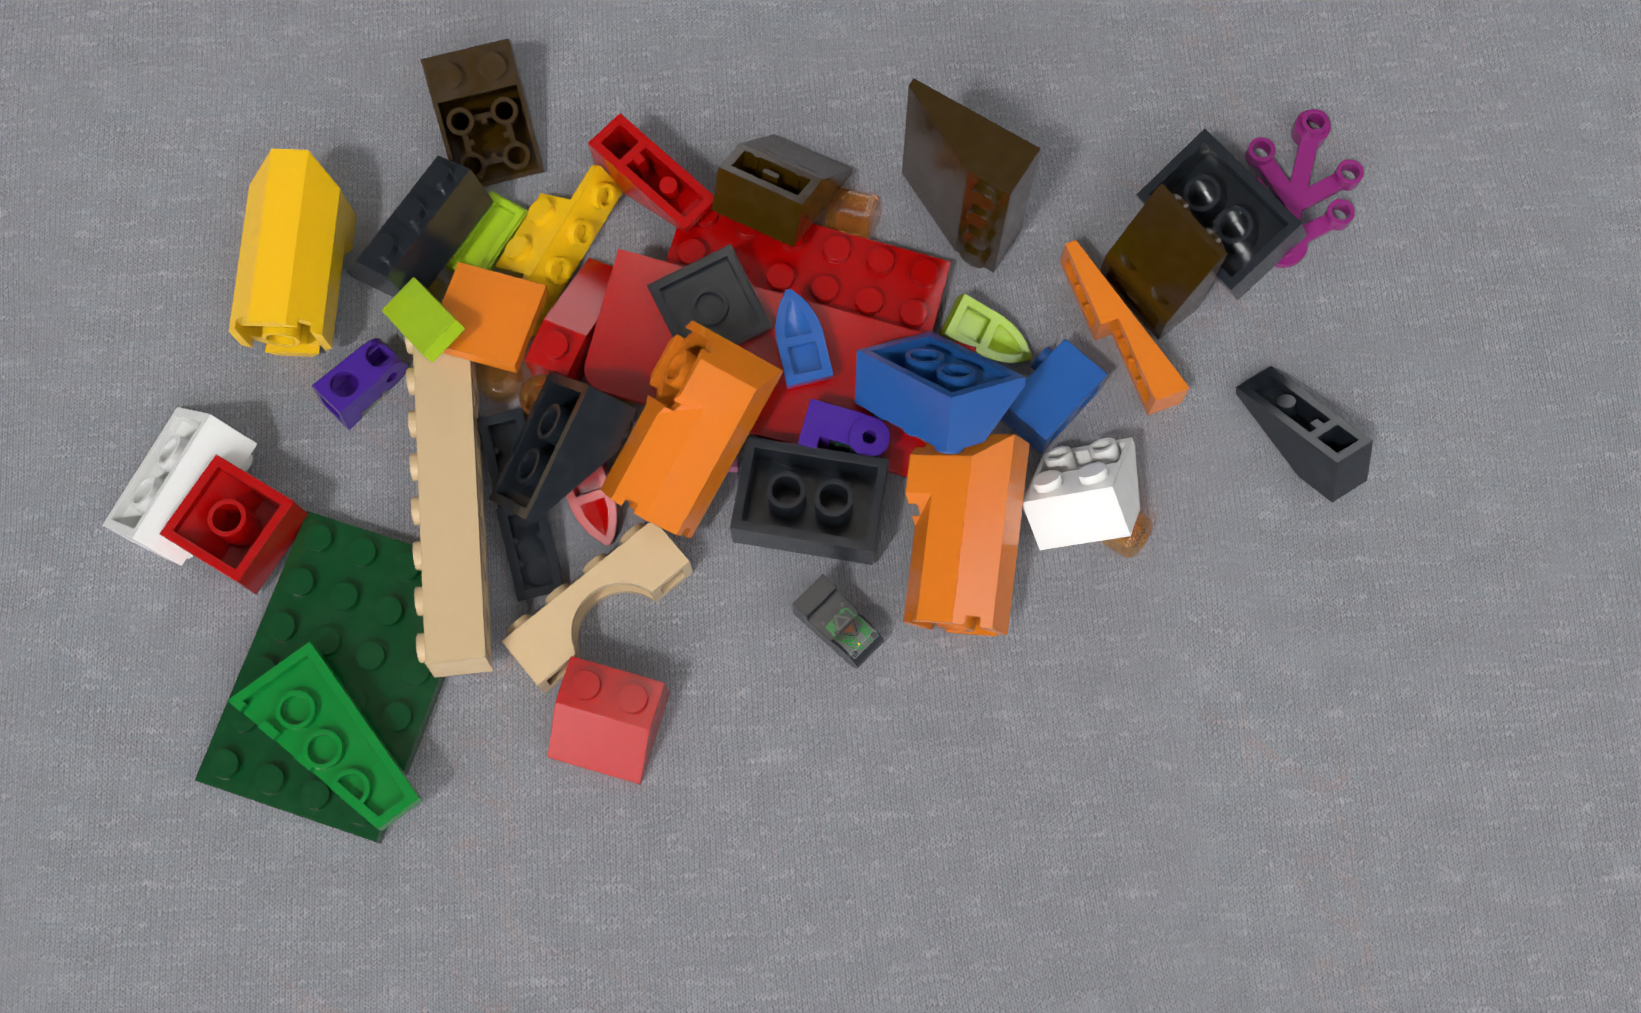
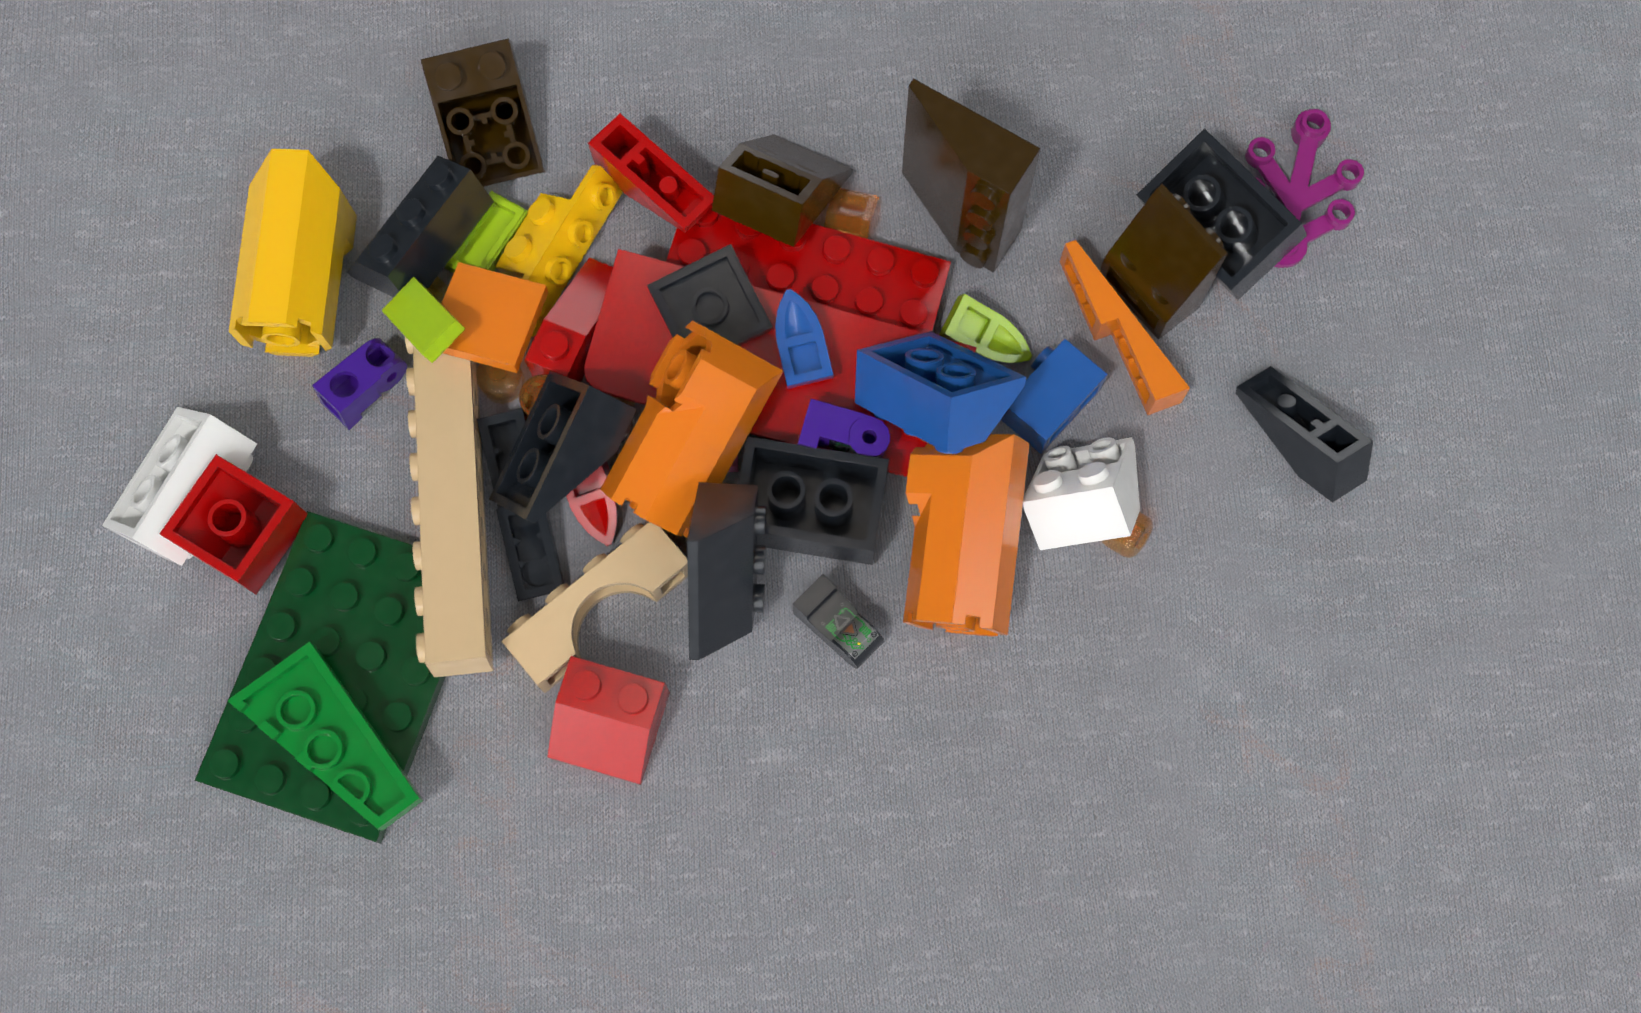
none -> black slope [687,482,767,660]

